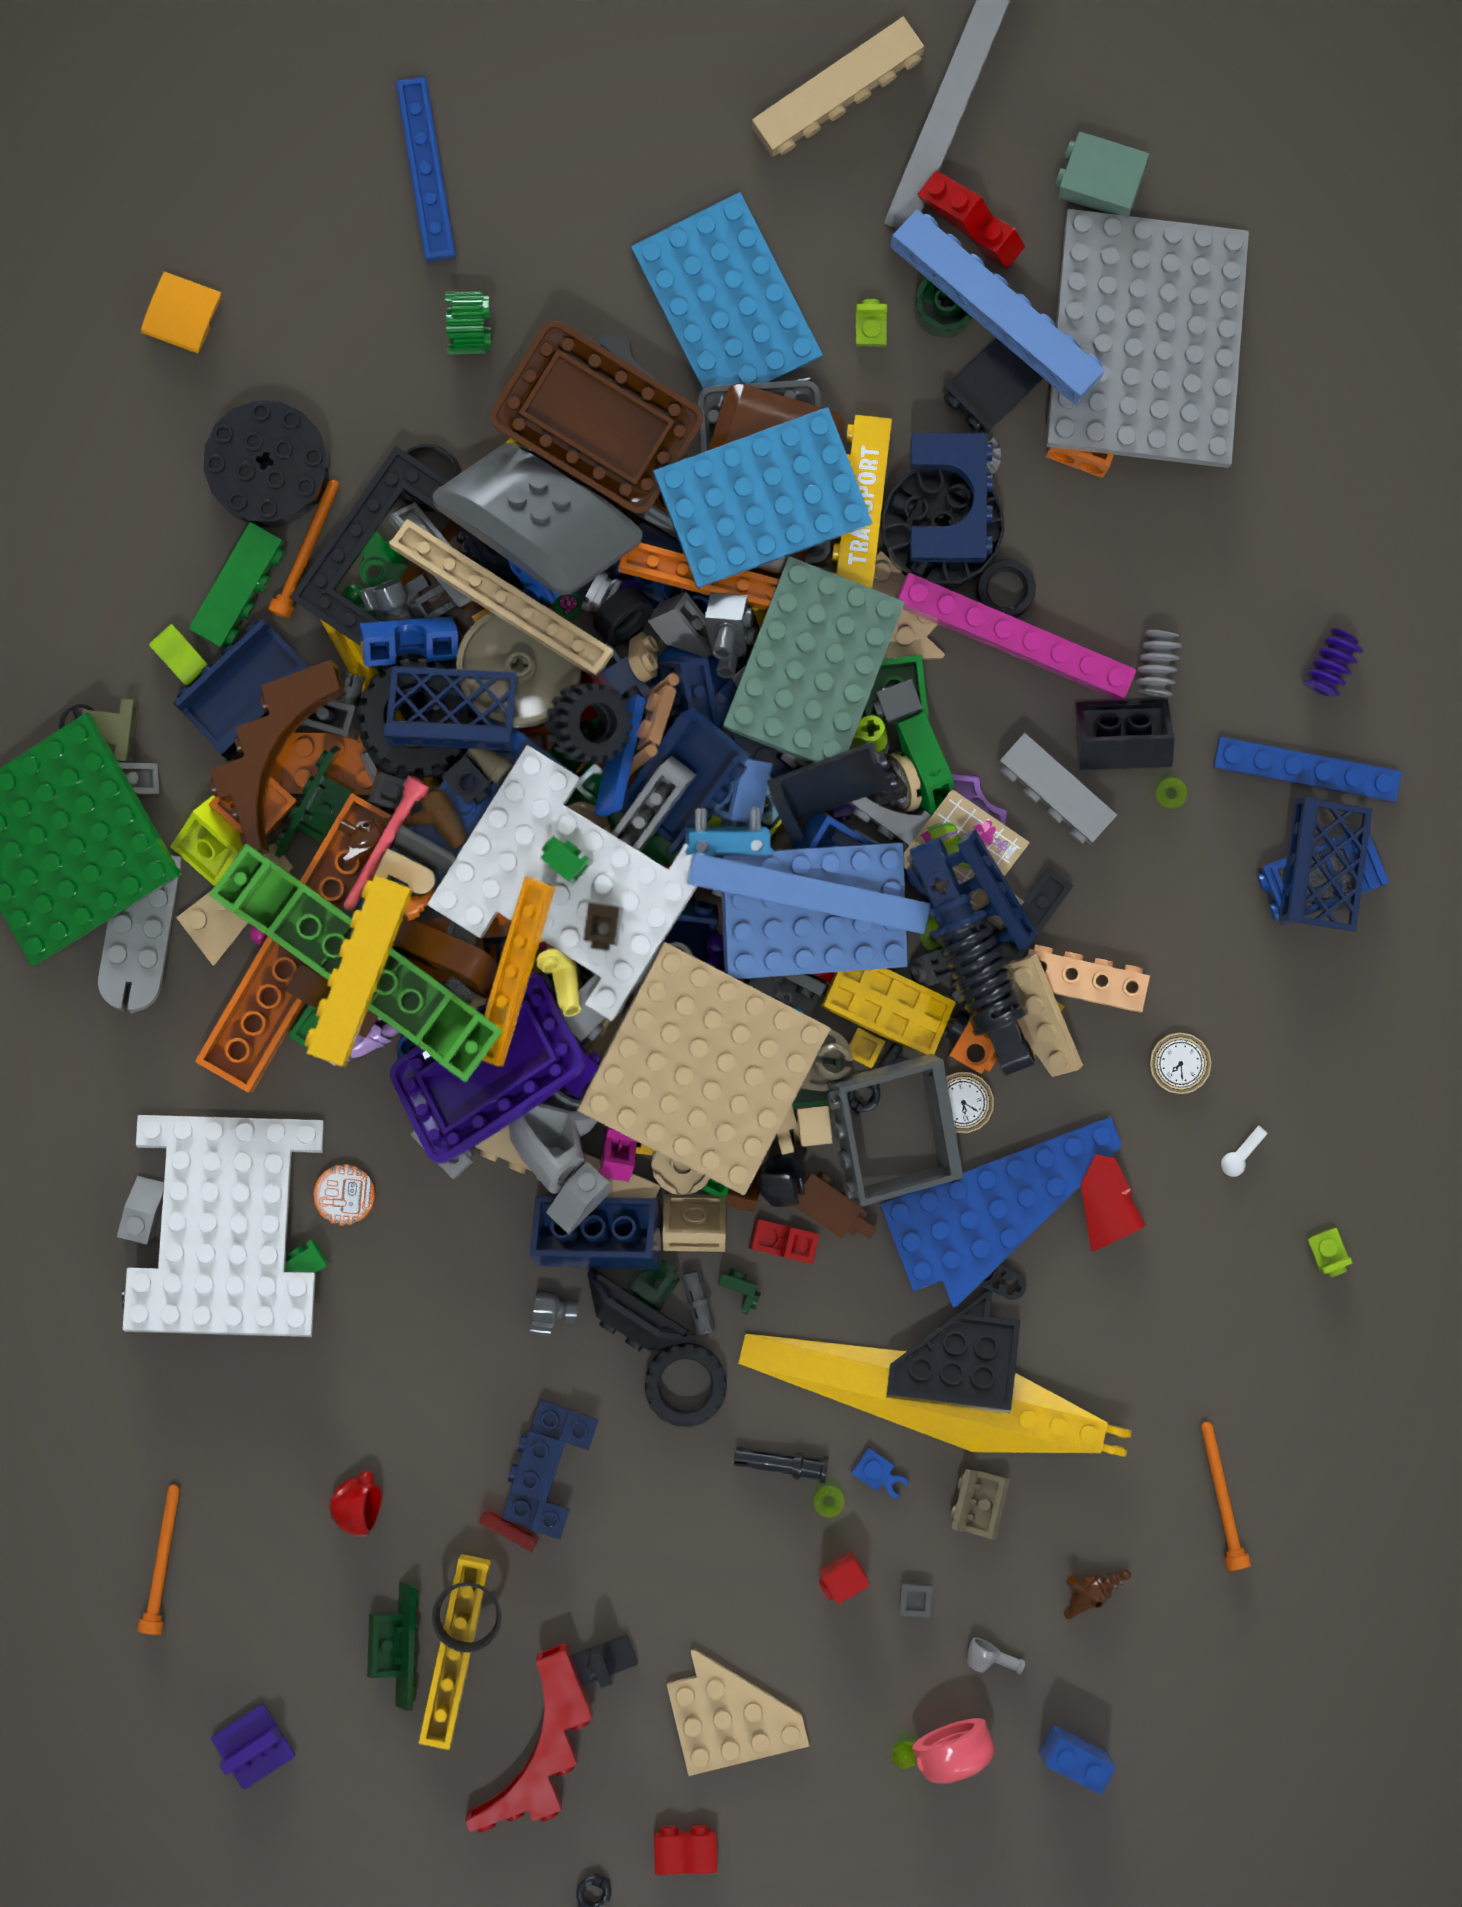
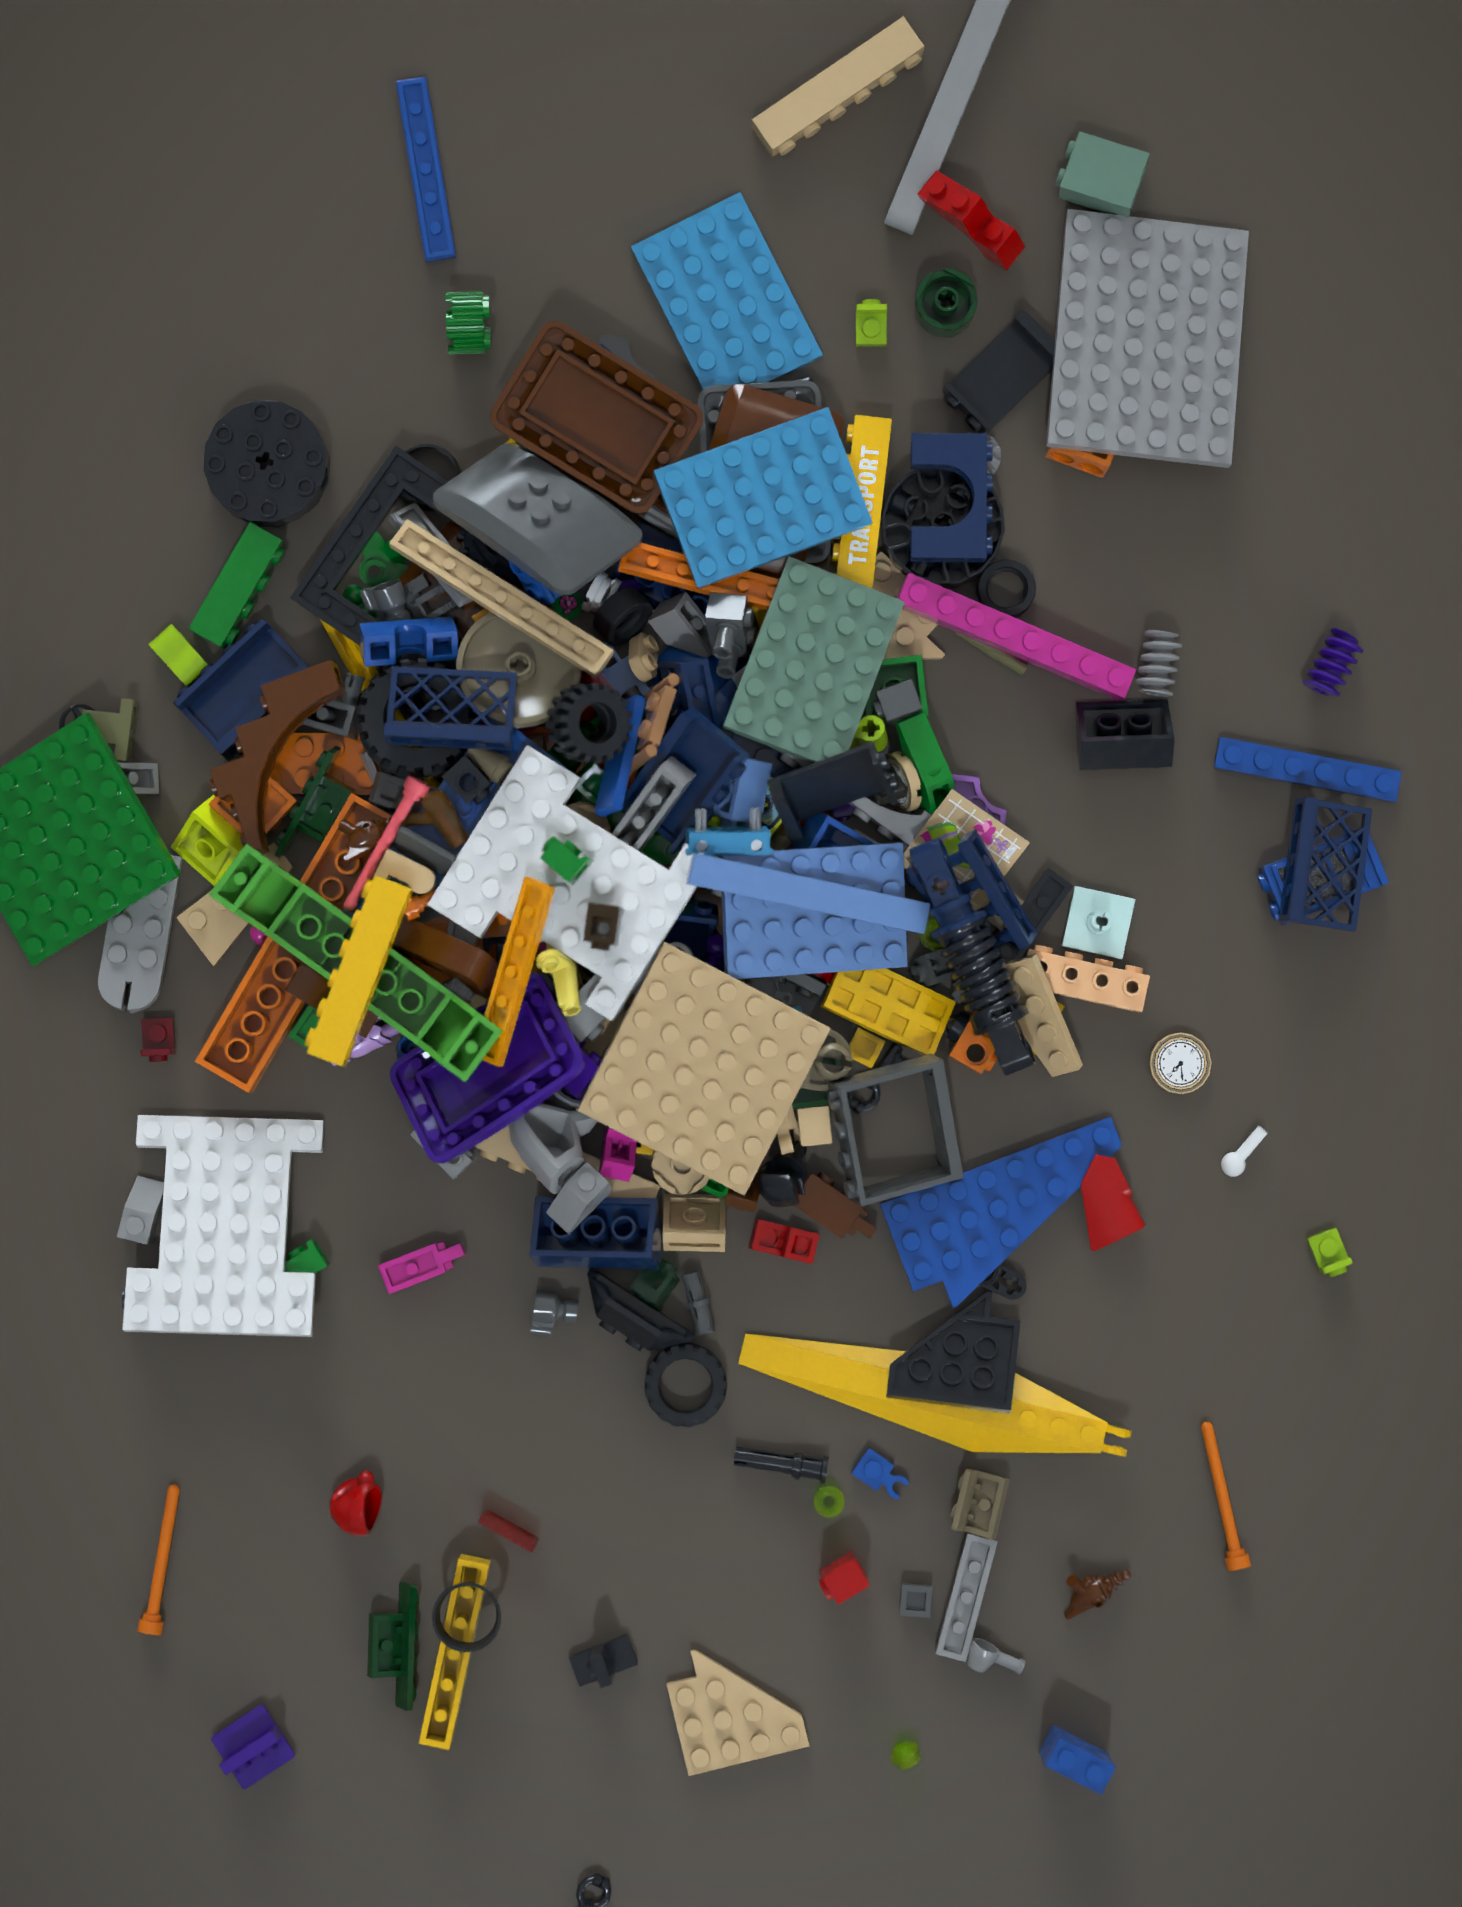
light orange slope [141,271,221,354] -> none
orange piece [267,480,339,620] -> none
tile [313,1164,376,1226] -> none
red arch [465,1643,593,1833] -> none
dark blue bracket [502,1399,599,1540] -> none
red brick [654,1825,717,1875] -> none
dark green bracket [718,1269,761,1314] -> none
medium blue brick [890,210,1105,406] -> none
coral piece [912,1718,995,1784] -> none
tile [946,1072,994,1133] -> none
light grey brick [998,733,1117,844] -> none
clear neon green plate [1156,778,1187,809] -> none
none -> dark red bracket [140,1018,176,1062]
none -> dark pink hinge [378,1241,466,1294]
none -> light grey plate [935,1532,998,1662]
none -> olive piece [954,632,1028,676]
none -> light aqua tile [1061,886,1135,959]

